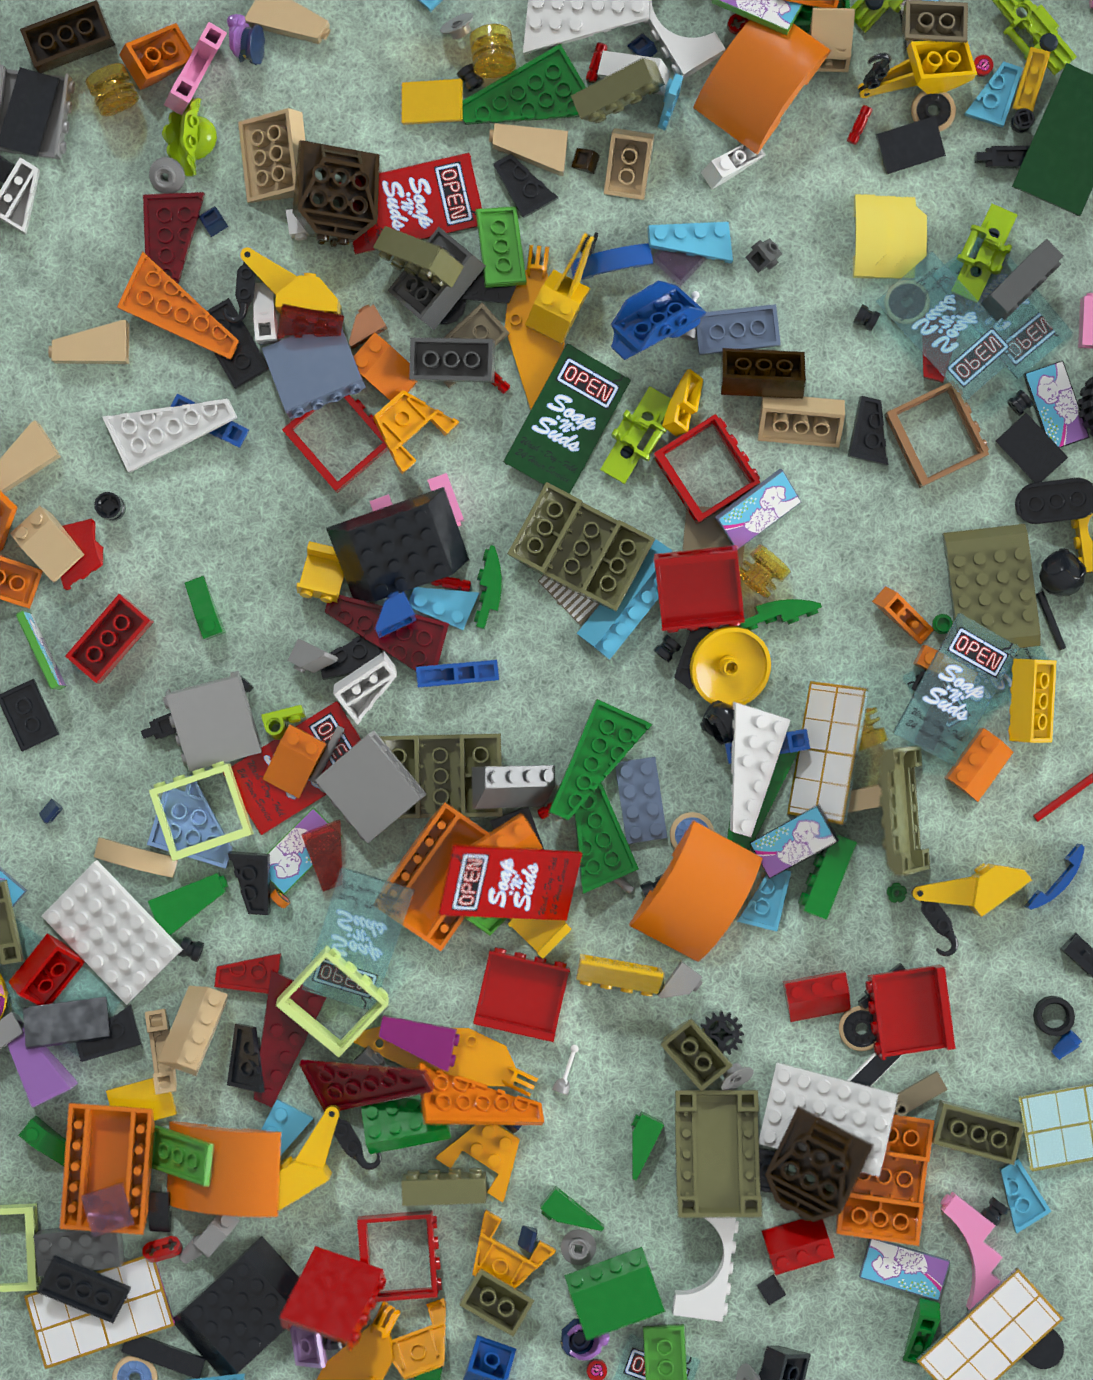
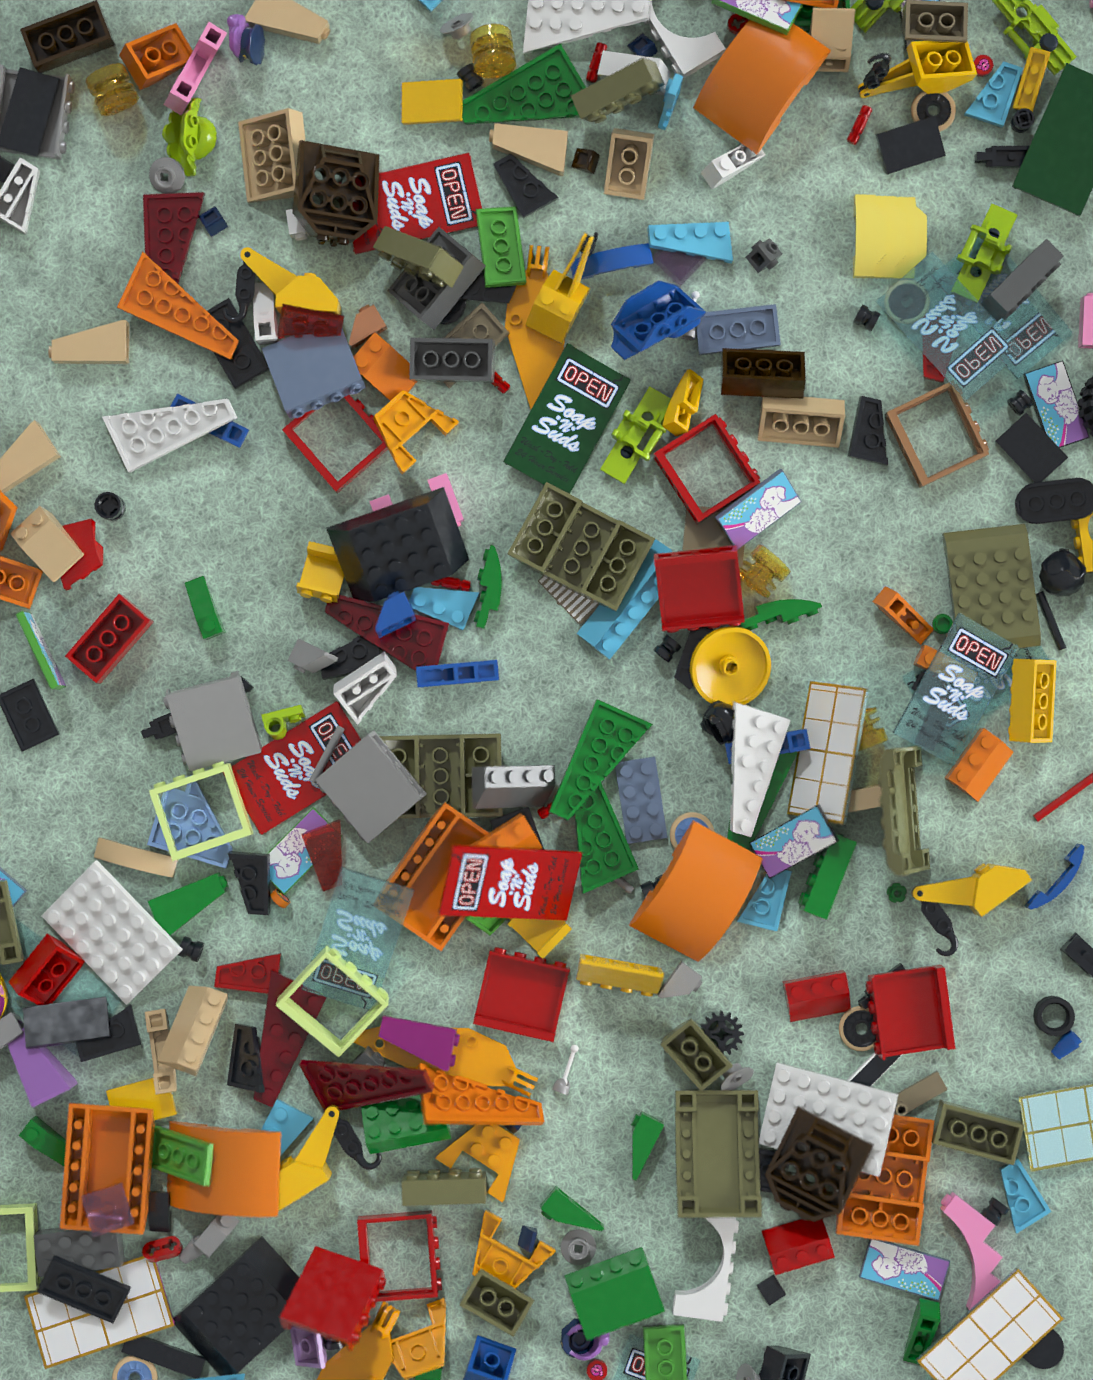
dark blue slope [39,799,63,824] -> none
orange slope [263,724,328,798] -> none

